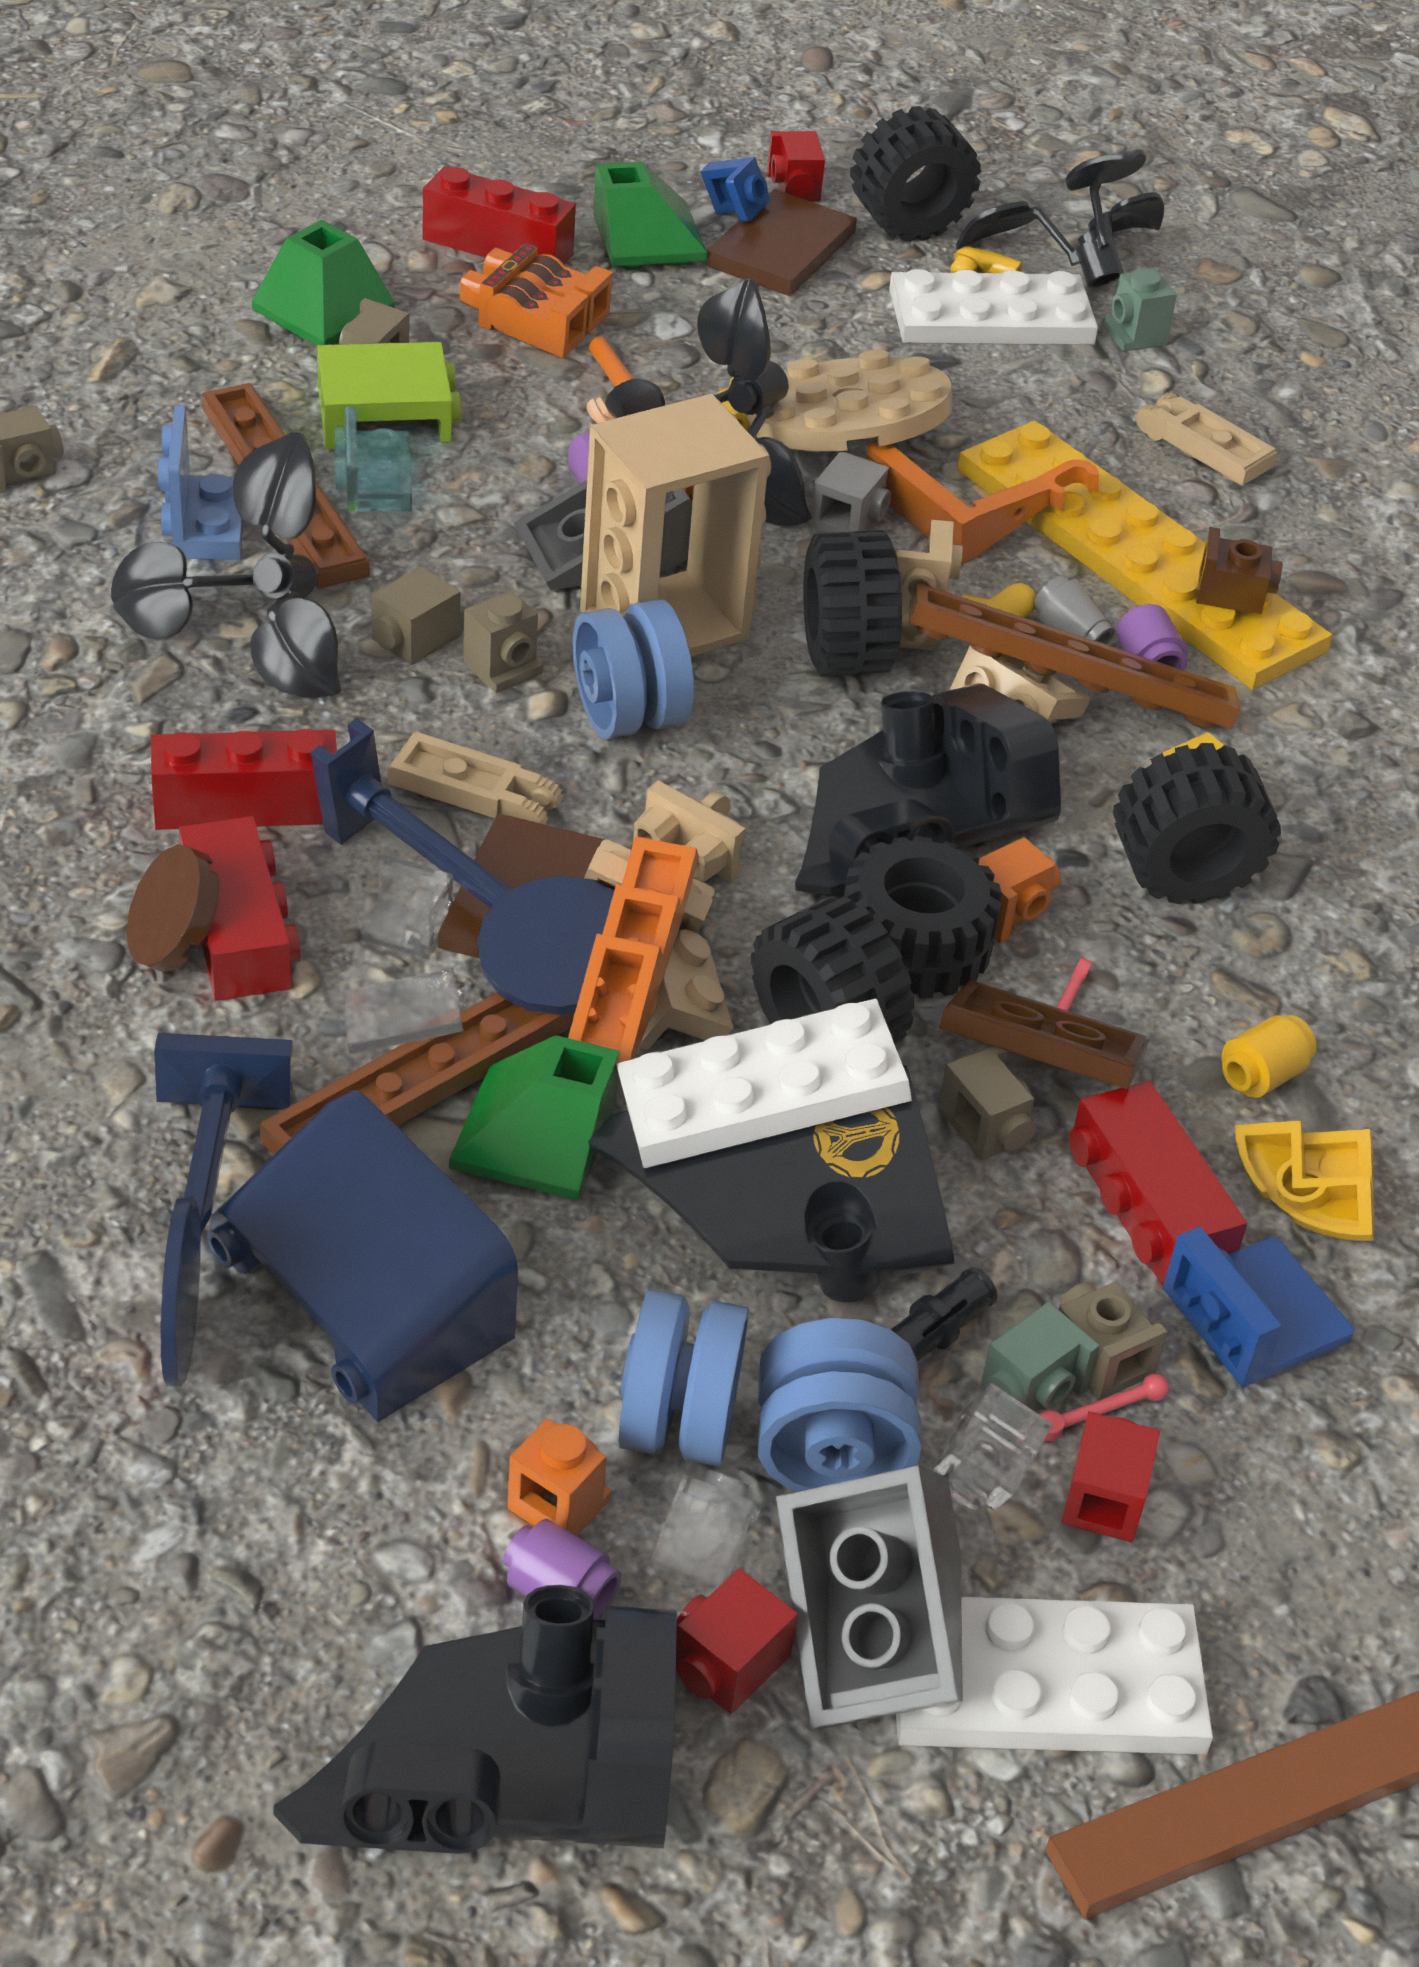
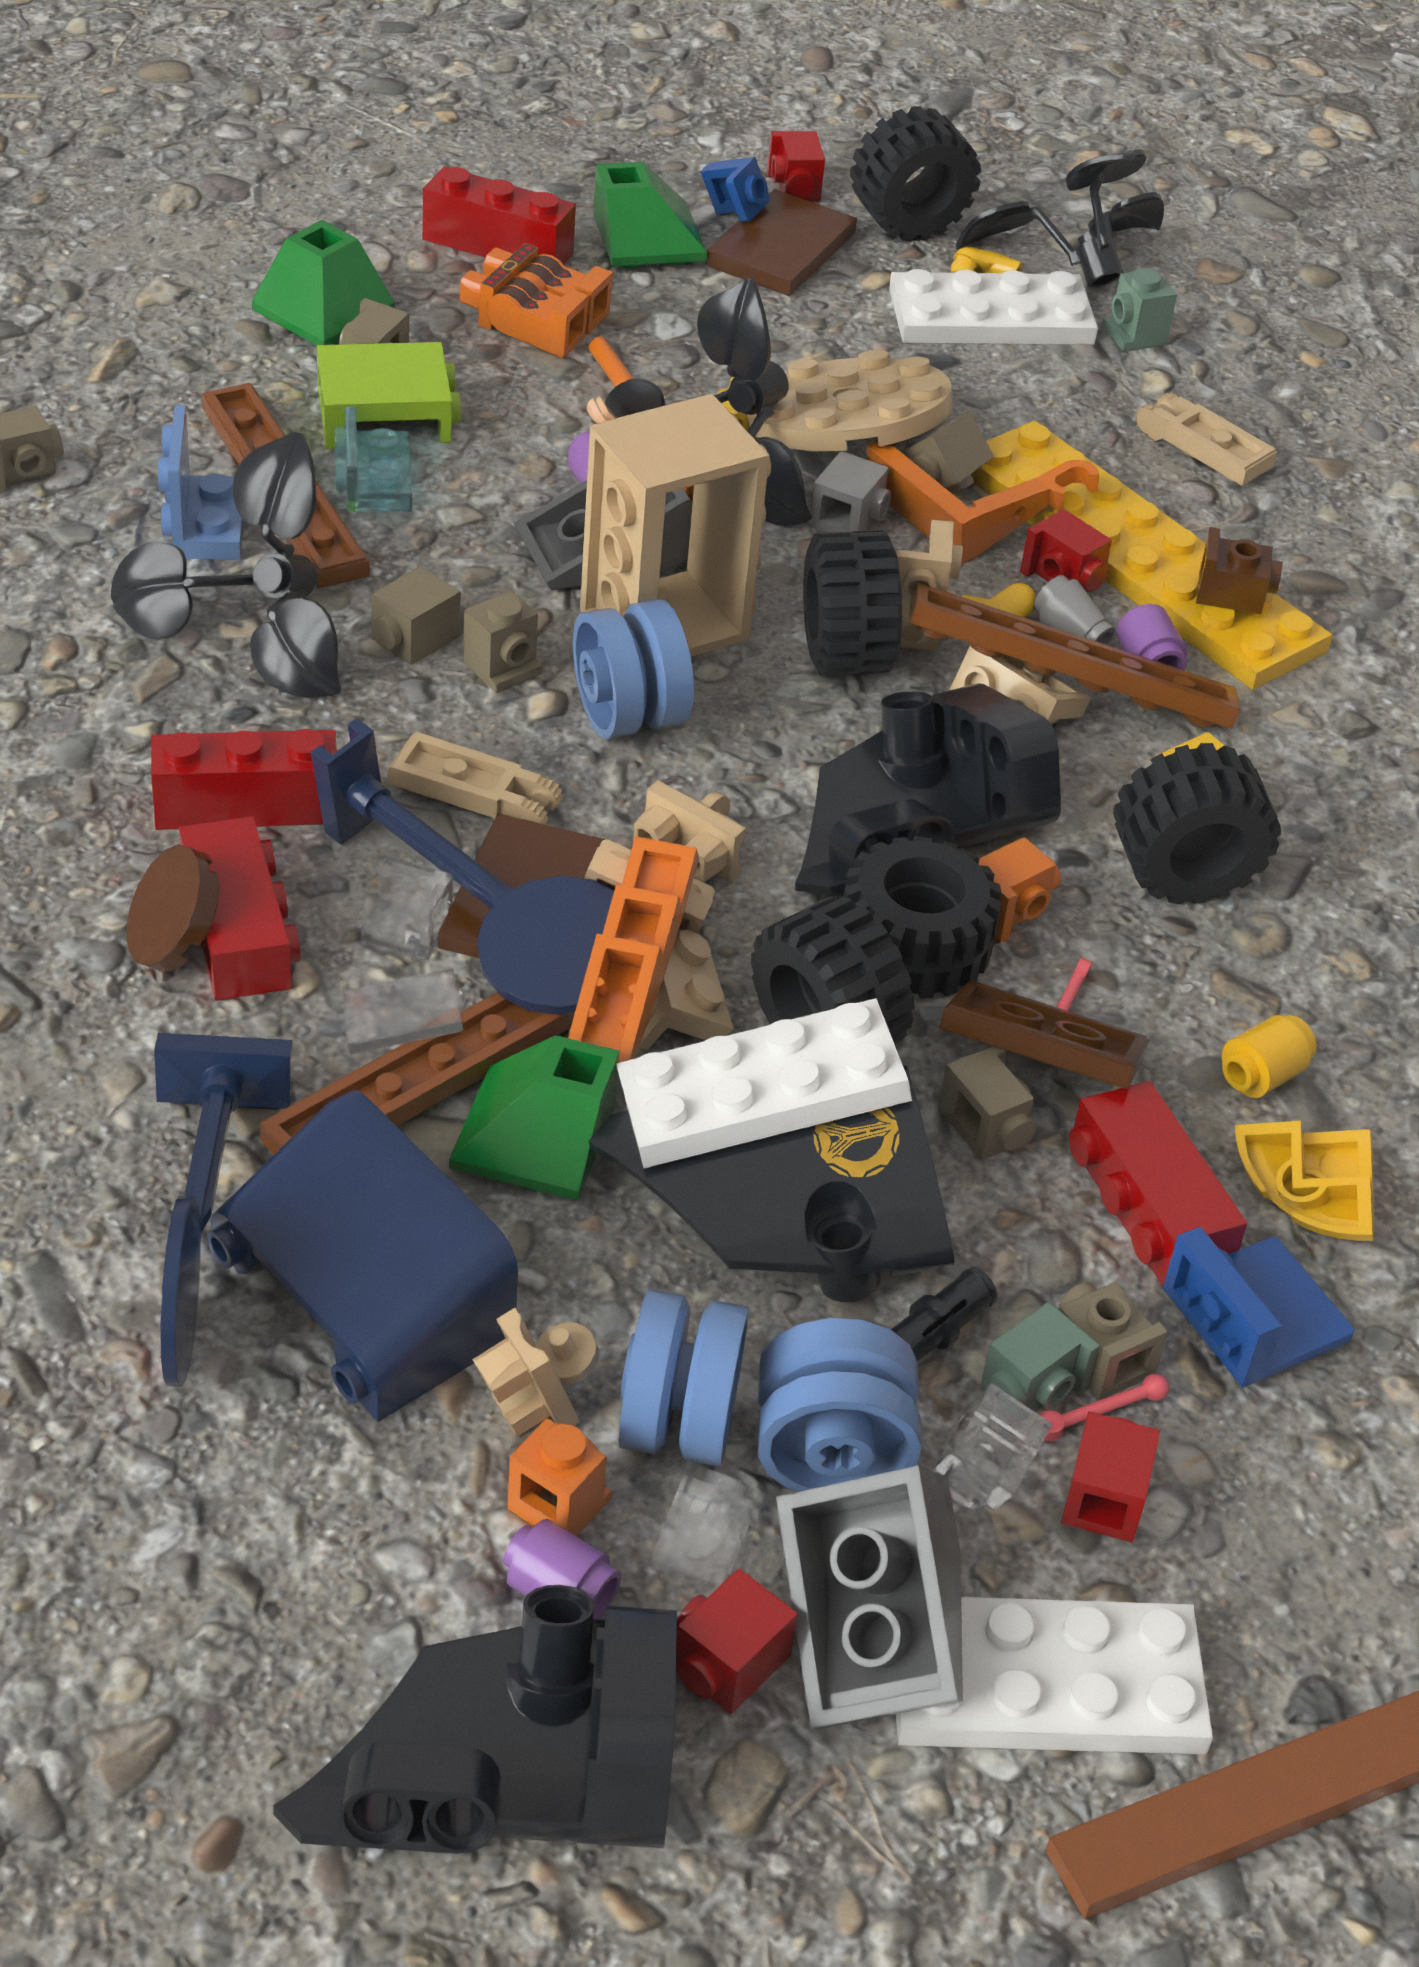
none -> tan hips [472,1308,599,1437]
none -> dark tan brick [900,411,994,495]
none -> red brick [1020,509,1112,592]

